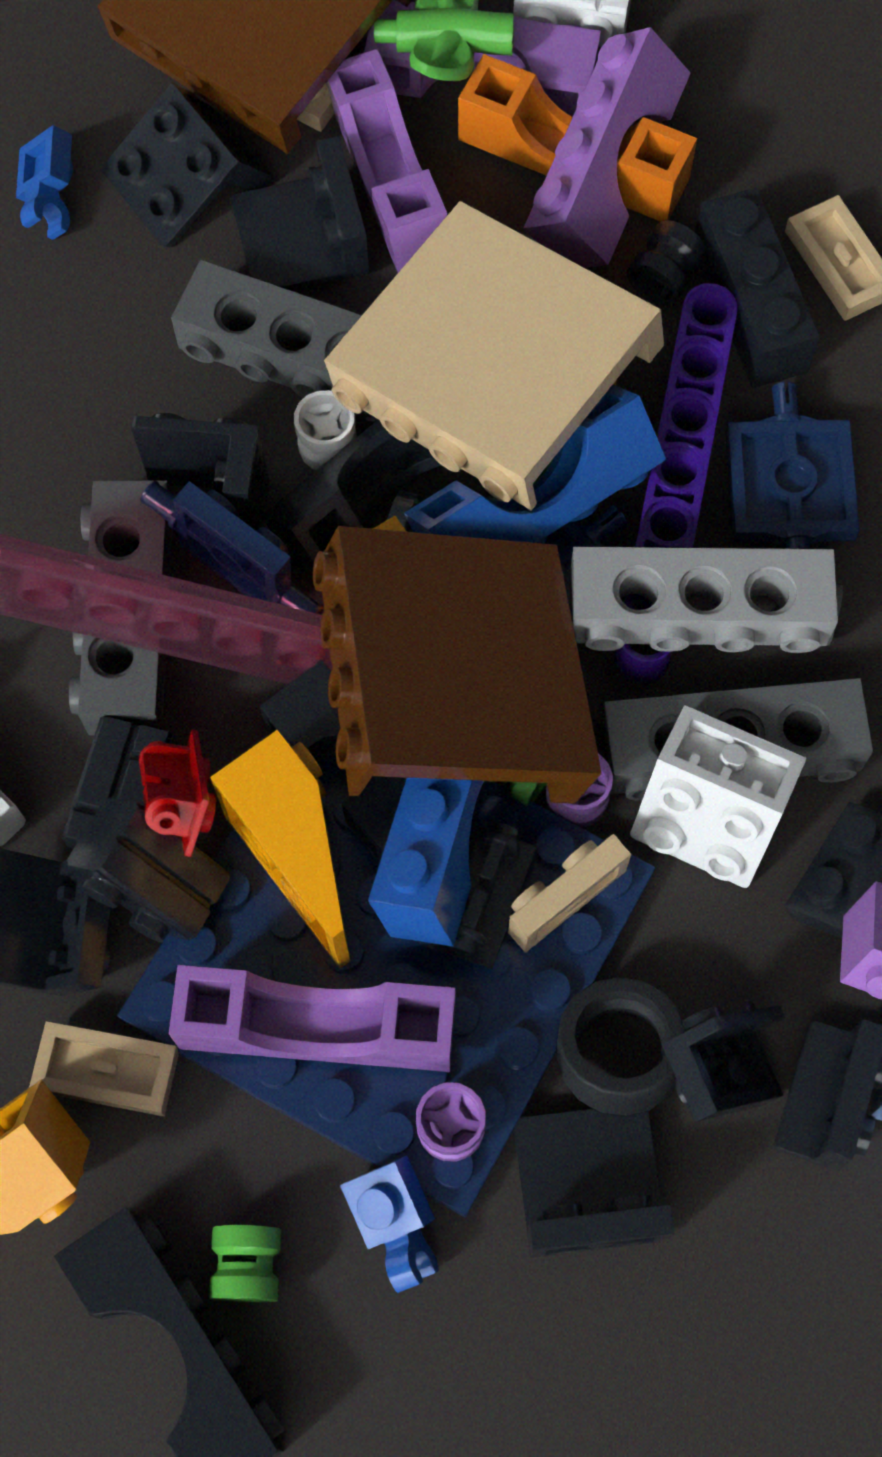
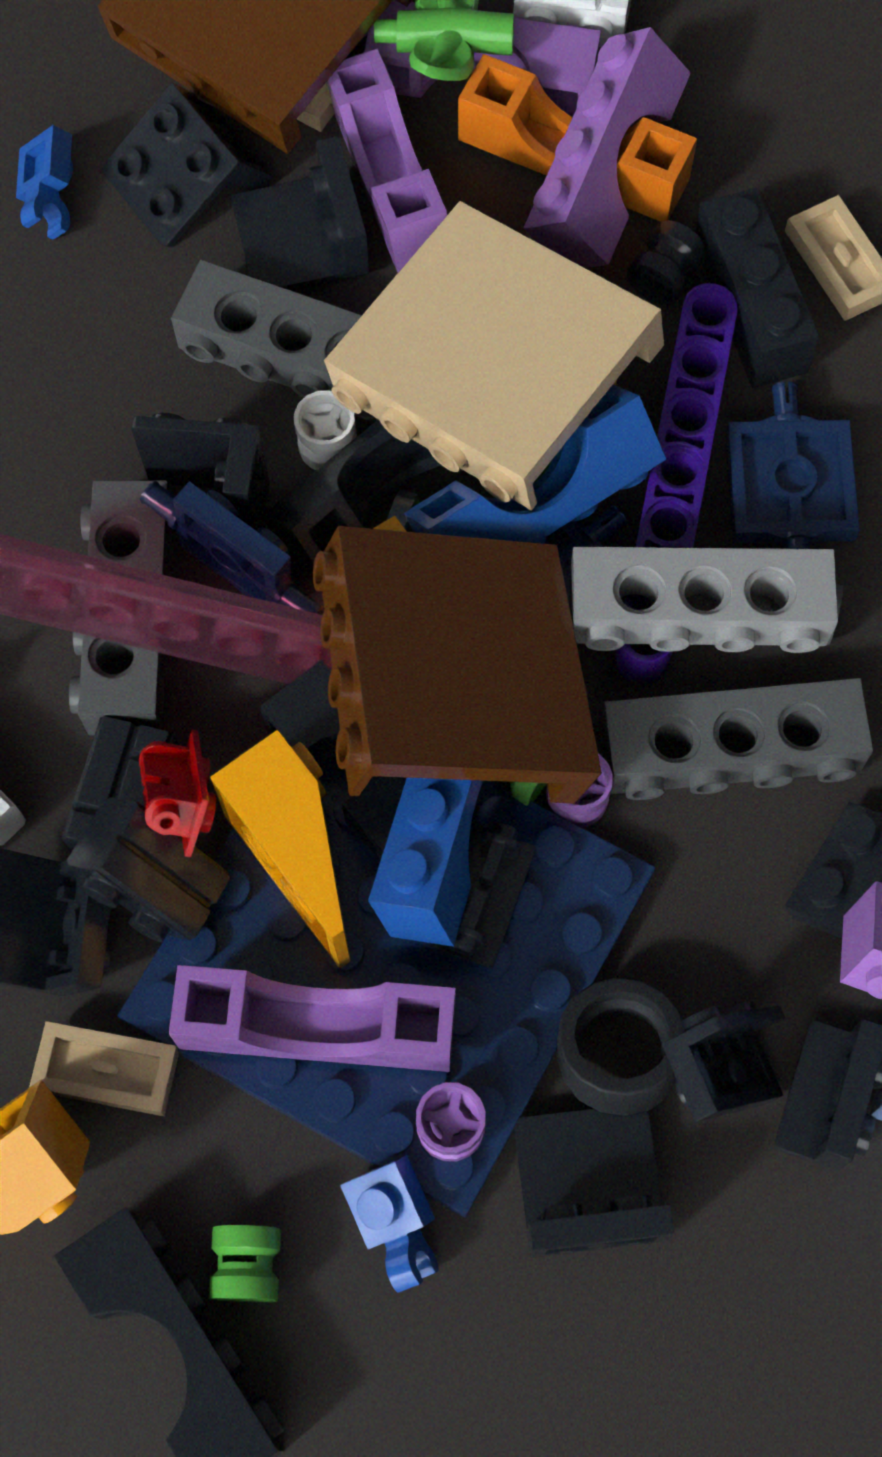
tan plate [508,834,631,953] -> none
white bracket [630,705,807,888] -> none

